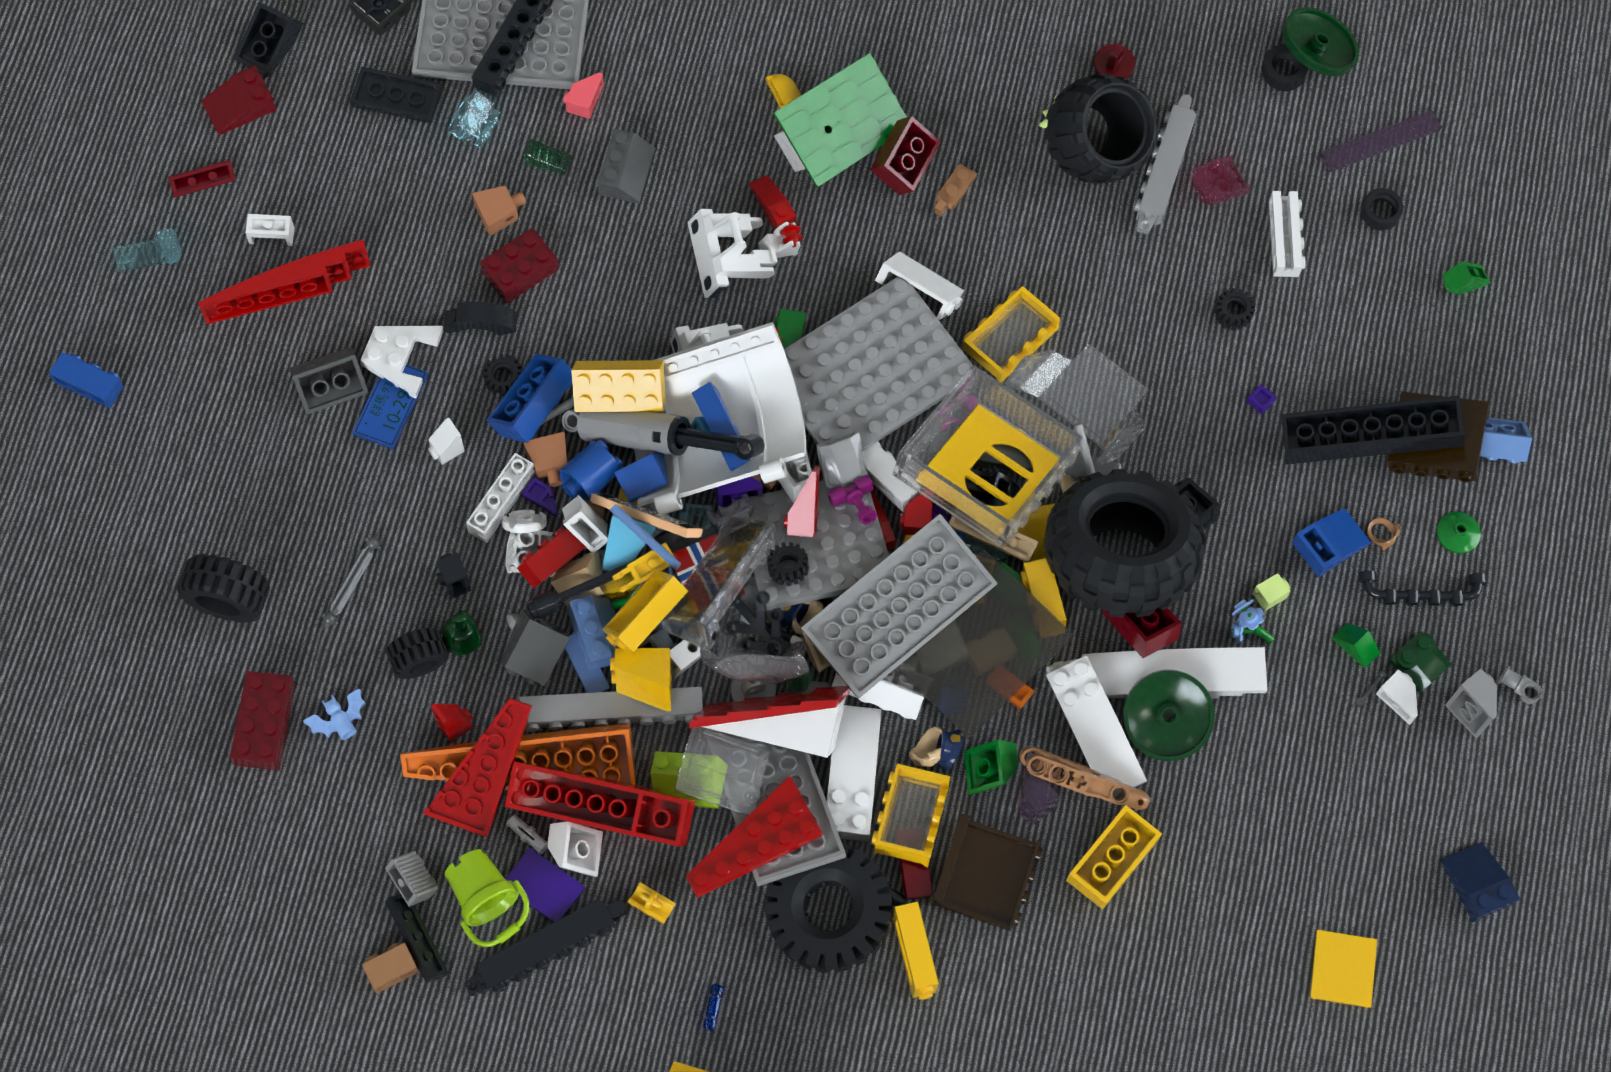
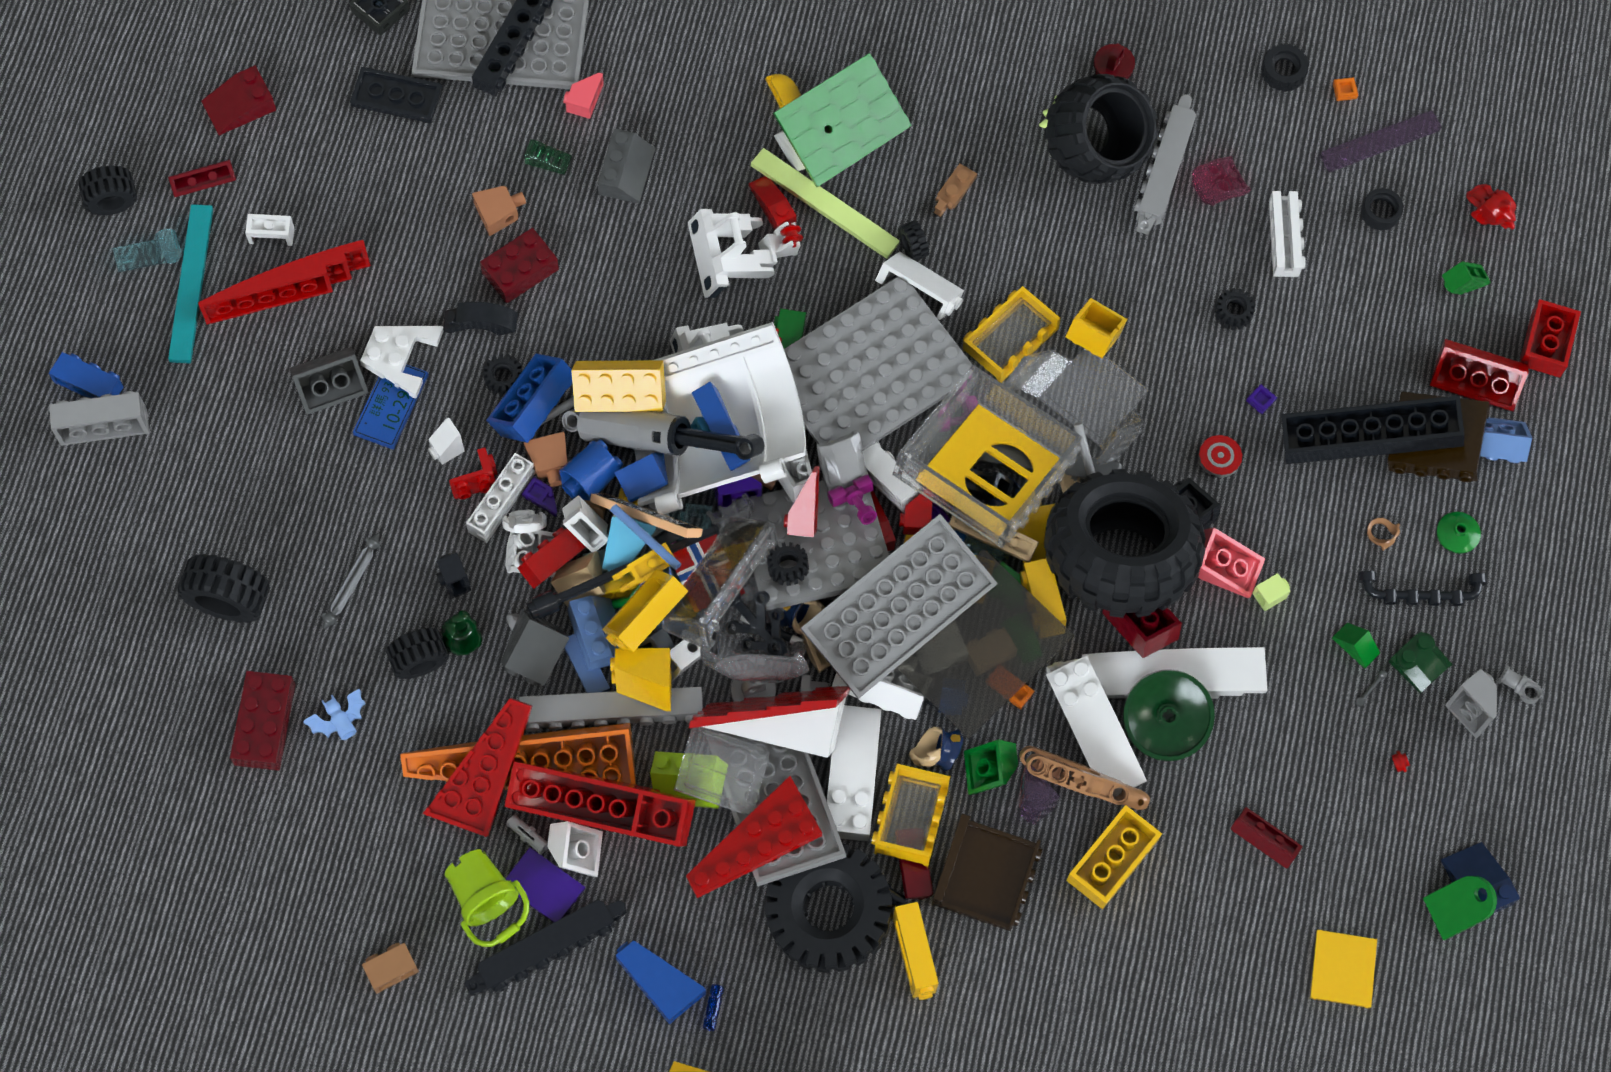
black slope [233,2,304,77] -> none
light grey brick [385,851,438,907] -> none
black plate [385,894,449,983] -> none
red slope [431,704,473,743] -> none
clear light blue brick [447,91,501,148] -> none
yellow hips [628,882,676,924] -> none
clear green brick [787,664,814,693] -> none
dark red brick [870,116,941,195] -> none
light blue plant [1231,599,1275,644] -> none
dark green dish [1282,7,1359,76] -> none
blue slope [1292,508,1371,578] -> none
white slope [1376,669,1418,725] -> none
none -> light grey brick [49,391,149,446]
none -> black tyre [78,165,137,216]
none -> teal tile [168,204,213,364]
none -> red bracket [449,448,498,500]
none -> blue slope [616,941,706,1025]
none -> yellowish green tile [751,148,900,259]
none -> black tyre [898,220,929,261]
none -> yellow piece [1065,298,1128,358]
none -> red tile [1198,435,1243,478]
none -> coral slope [1198,528,1265,598]
none -> dark red slope [1231,807,1303,868]
none -> orange tile [1333,77,1358,101]
none -> red plate [1391,750,1410,773]
none -> green tile [1423,876,1497,940]
none -> red slope [1430,339,1529,412]
none -> red head [1466,184,1516,229]
none -> red brick [1519,299,1581,378]

